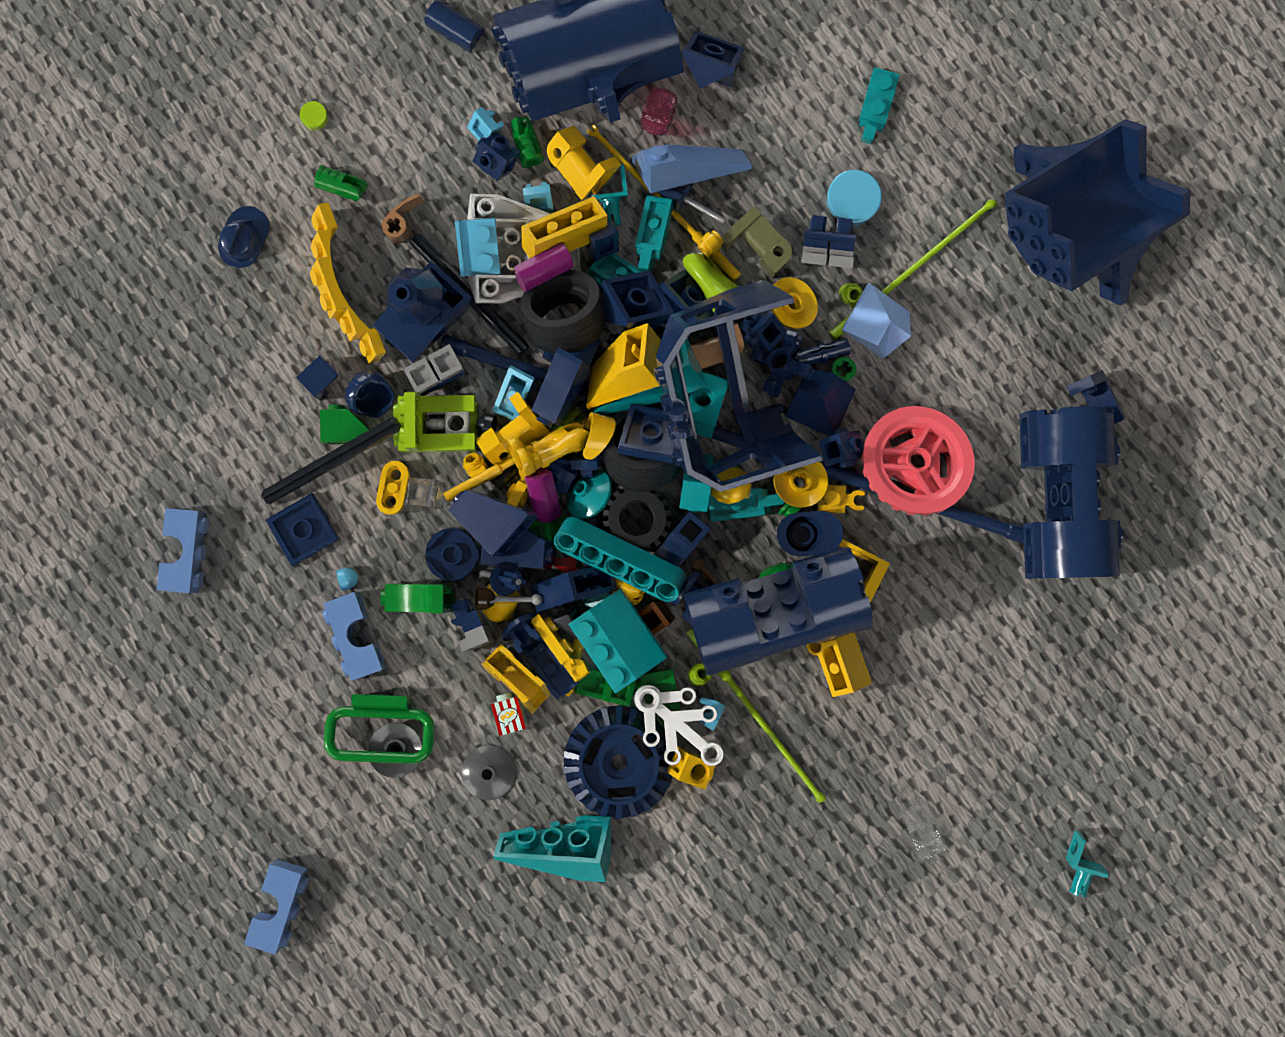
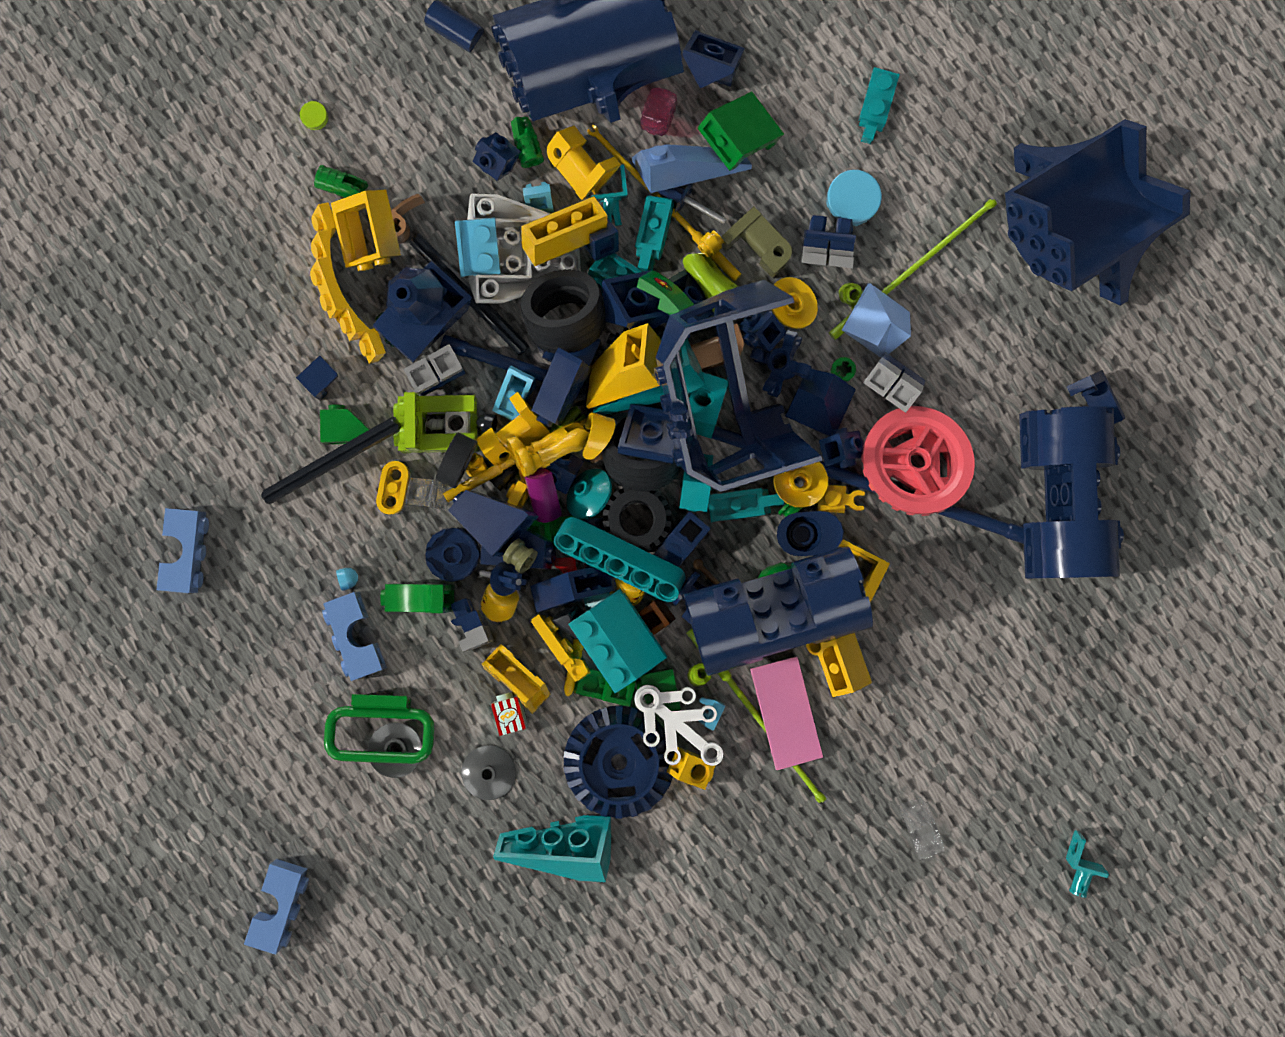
dark blue piece [218,206,270,268] -> none
dark blue tile [265,493,341,567] -> none
dark blue hair [345,371,395,418] -> none
medium azure tile [467,107,504,141] -> none
hinge [475,587,542,610] -> none
dark blue piece [501,613,580,700] -> none
magenta brick [514,242,574,292] -> none
dark blue tile [570,446,603,478] -> none
yellow hair [711,467,752,504] -> none
dark blue pin [794,337,851,365] -> none
none -> yellow window [331,189,401,271]
none -> black tyre [435,432,478,488]
none -> olive wheel [503,538,538,574]
none -> green slope [637,270,694,315]
none -> green panel [697,91,784,171]
none -> bright pink piece [750,656,823,770]
none -> light grey hips [863,352,926,413]

